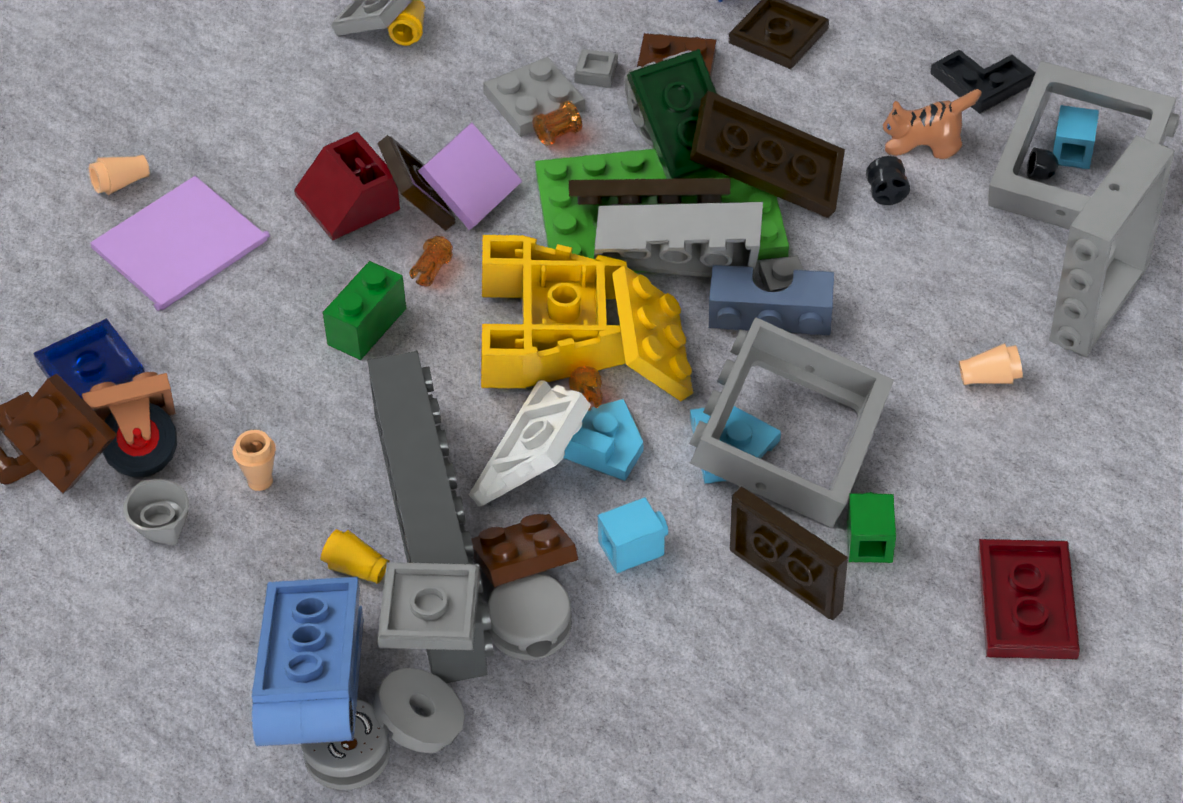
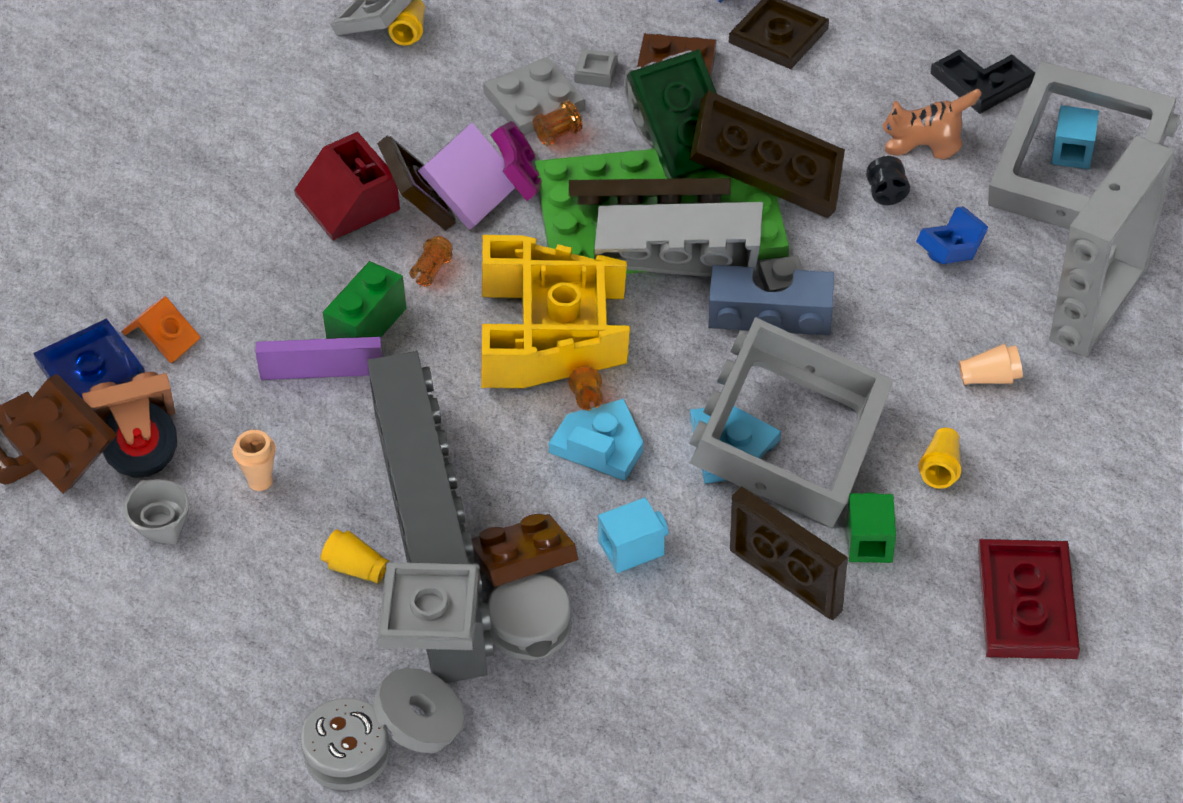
light nougat cone [89,155,150,195] -> none
lavender piece [90,176,270,311] -> none
medium blue hinge [252,577,364,747] -> none
white wing [468,380,591,507] -> none
yellow plate [612,265,693,401] -> none
black hinge [1027,147,1059,180] -> none
none -> orange bracket [121,296,201,363]
none -> medium lavender tile [256,337,383,380]
none -> magenta tile [490,121,542,201]
none -> blue bracket [916,206,988,264]
none -> yellow cone [918,427,961,489]

